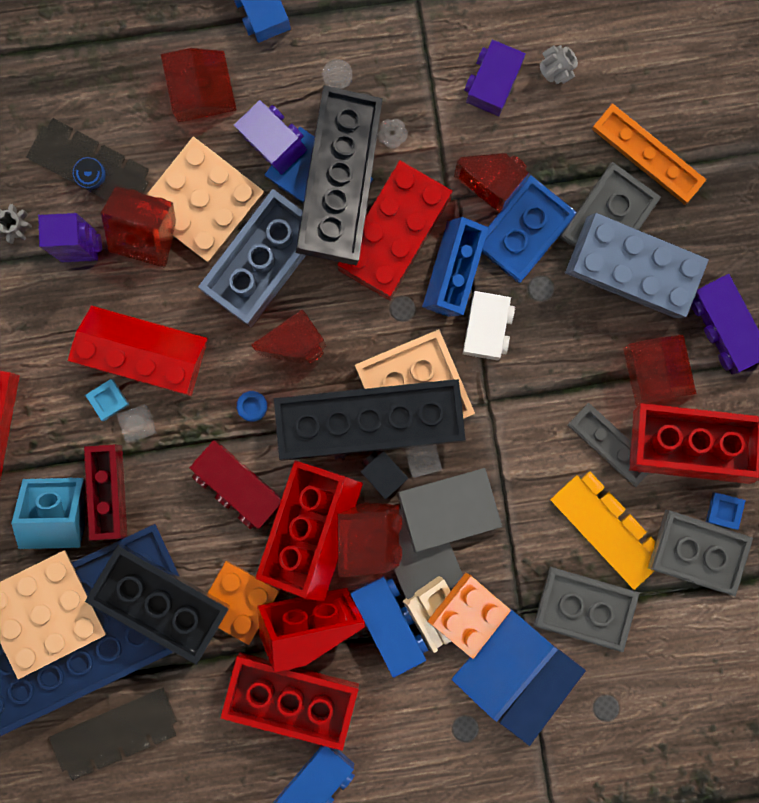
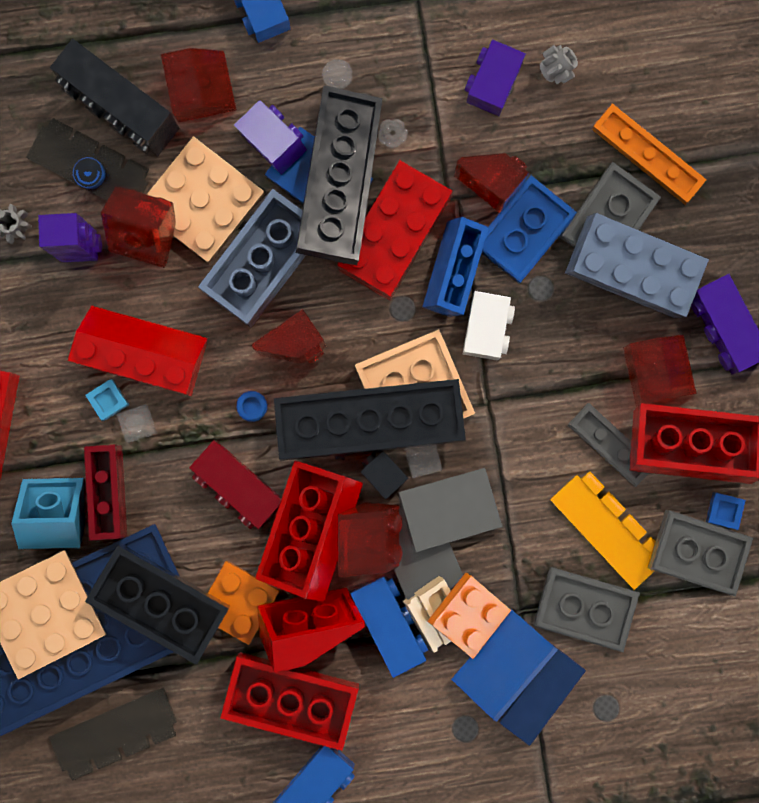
none -> black brick [49,38,180,156]

